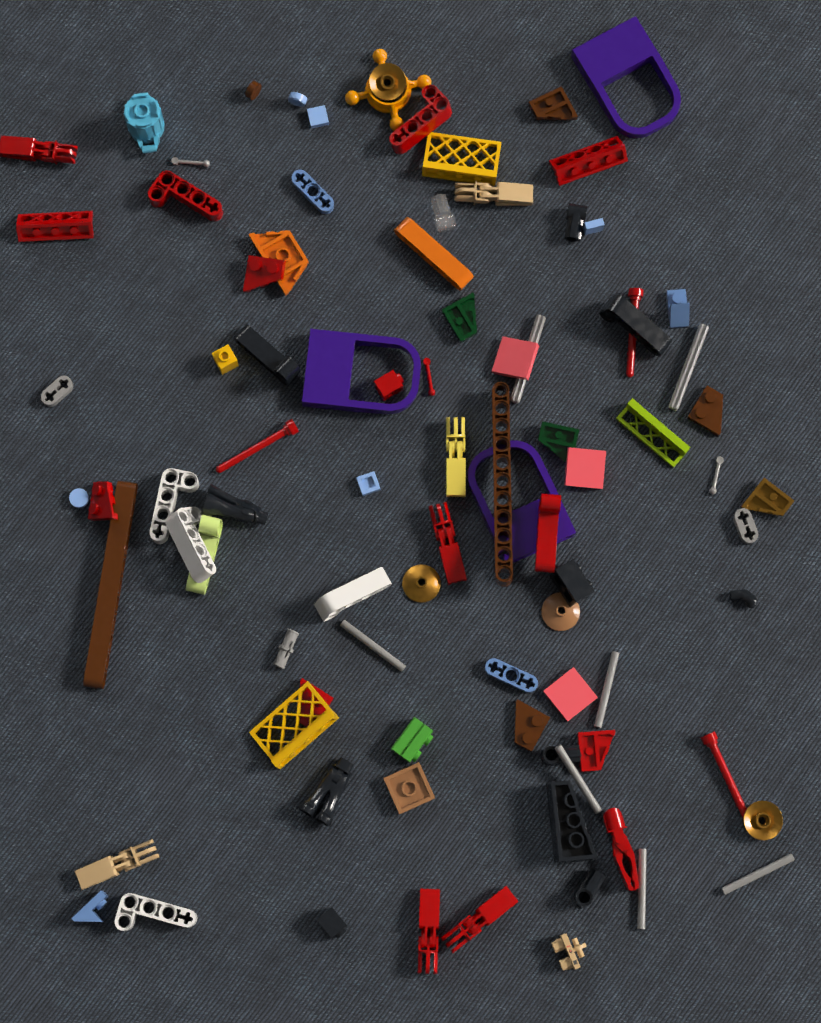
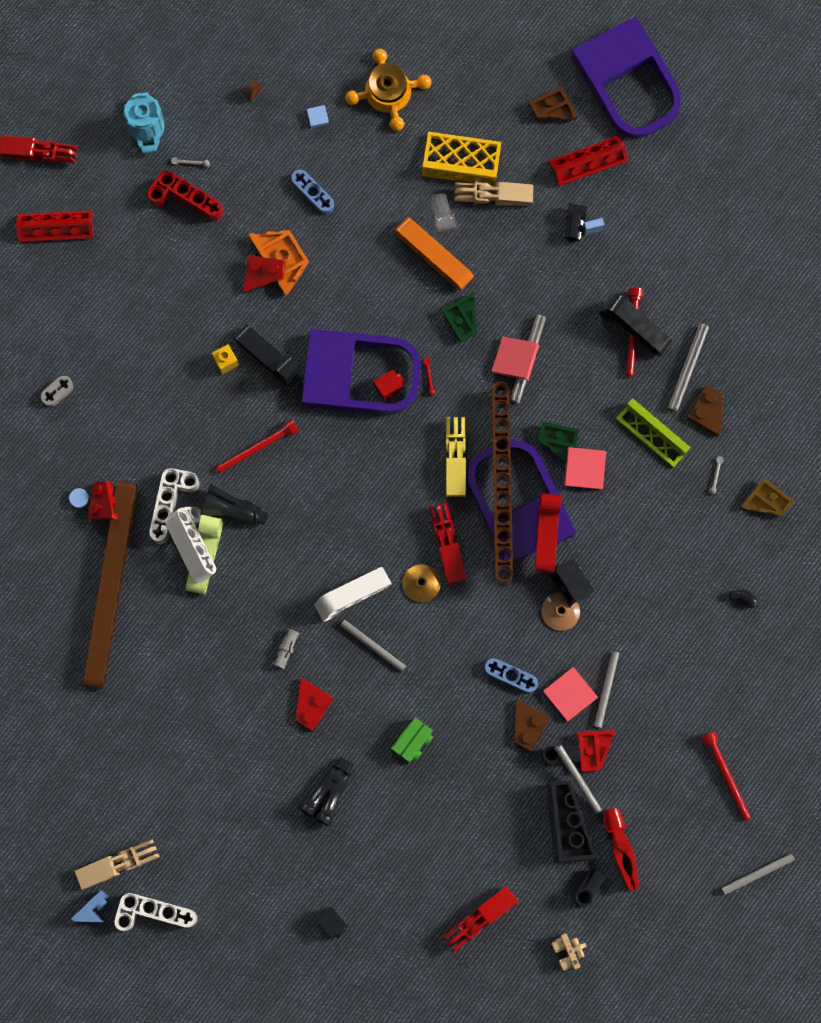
yellow fence [249,681,339,769] -> none
light blue tile [288,92,307,107] -> none
light blue tile [356,471,381,496] -> none
medium nougat plate [383,762,435,815] -> none
red beam [389,84,452,154] -> none
red arm [417,888,440,974] -> none
light grey bar [637,849,647,929] -> none
medium blue slope [666,289,690,328] -> none
light grey beam [733,508,758,545] -> none
pearl gold dish [743,801,783,840] -> none

